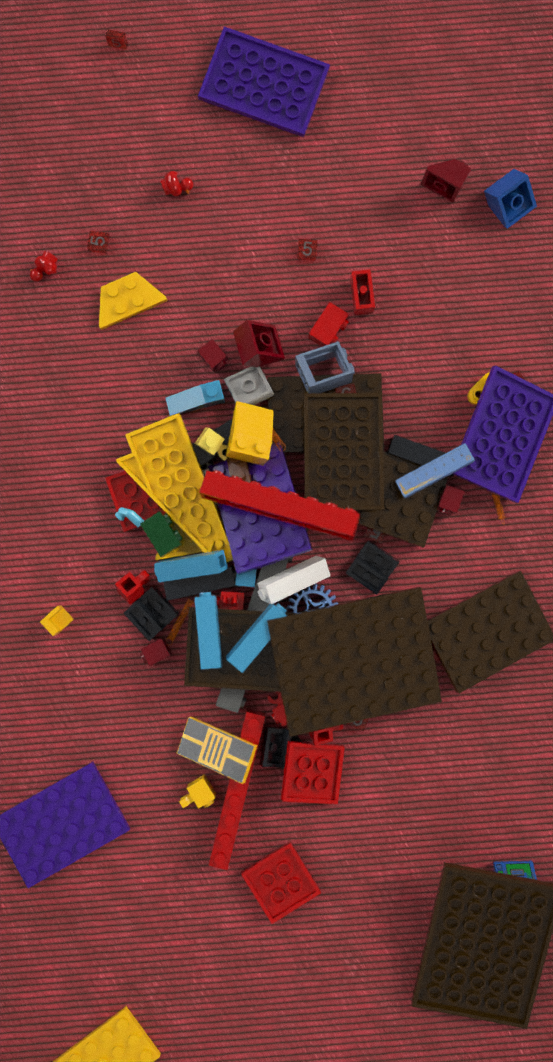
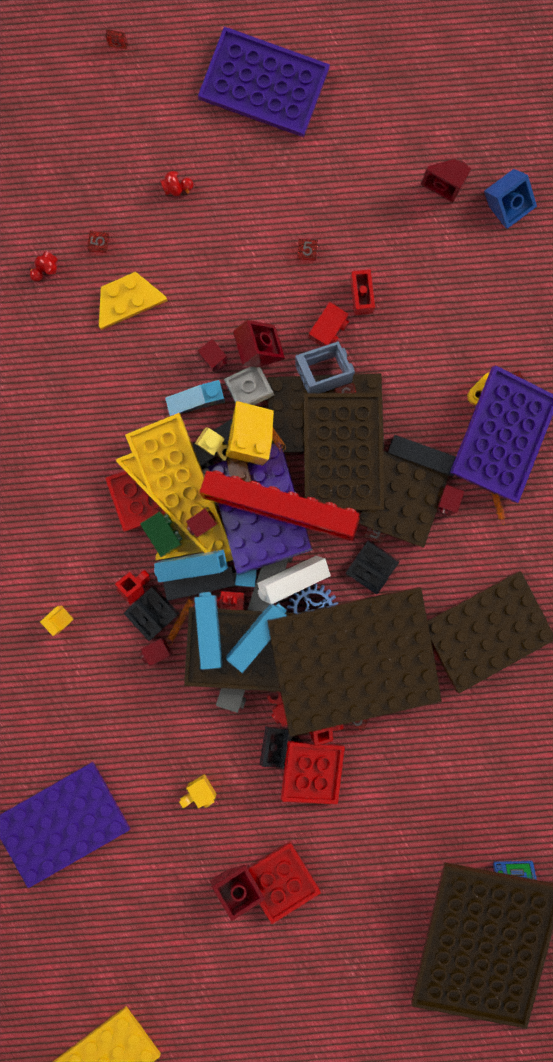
medium azure arm [115,507,144,527] -> none
tile [177,717,257,784] -> none
red brick [208,709,266,870] -> none
medium blue tile [396,443,475,498] -> none
none -> dark red brick [186,507,219,538]
none -> dark red slope [210,865,265,921]

